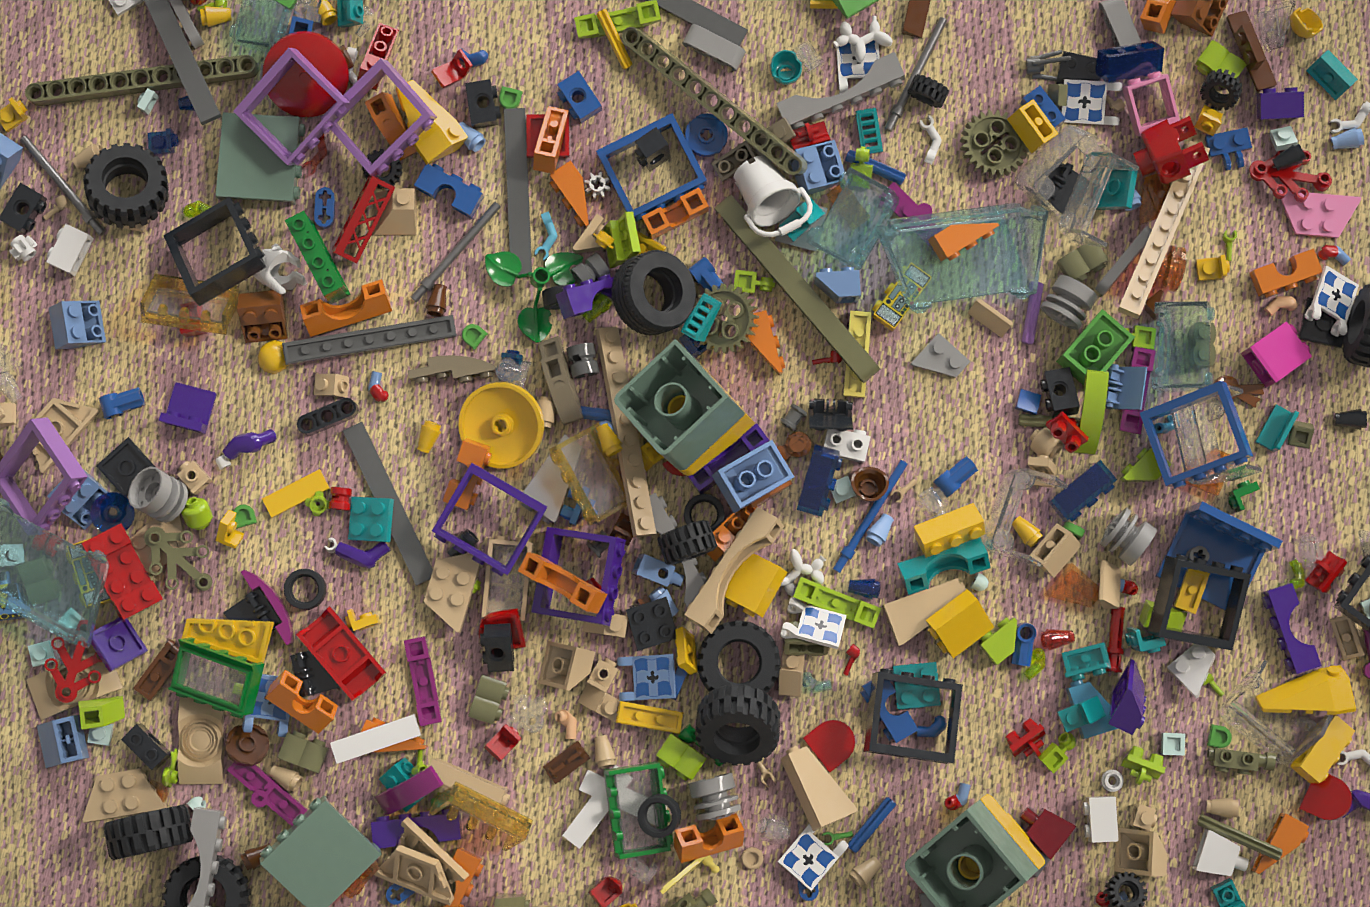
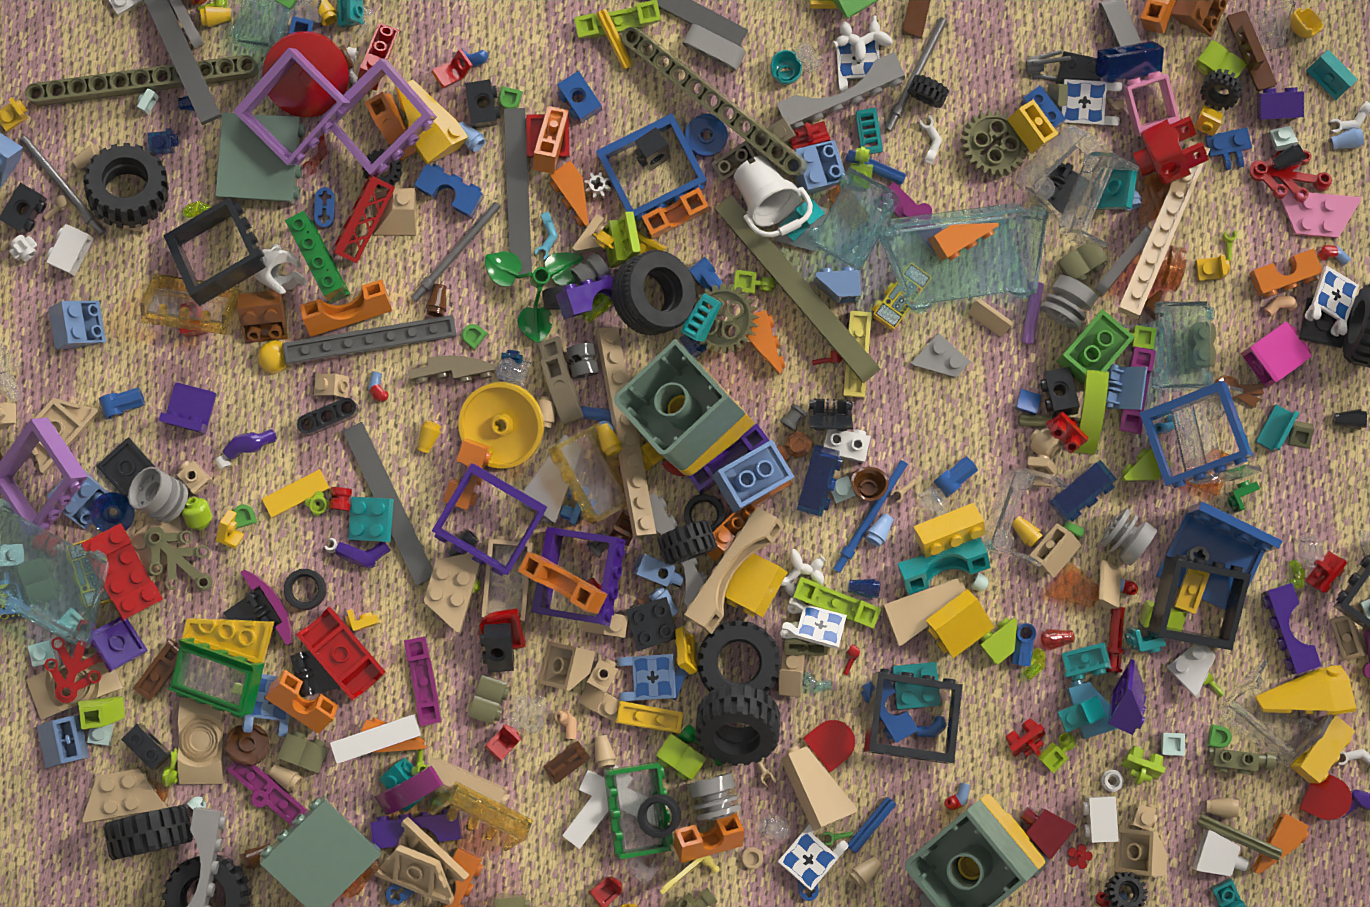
none -> red plant [1068,844,1093,869]

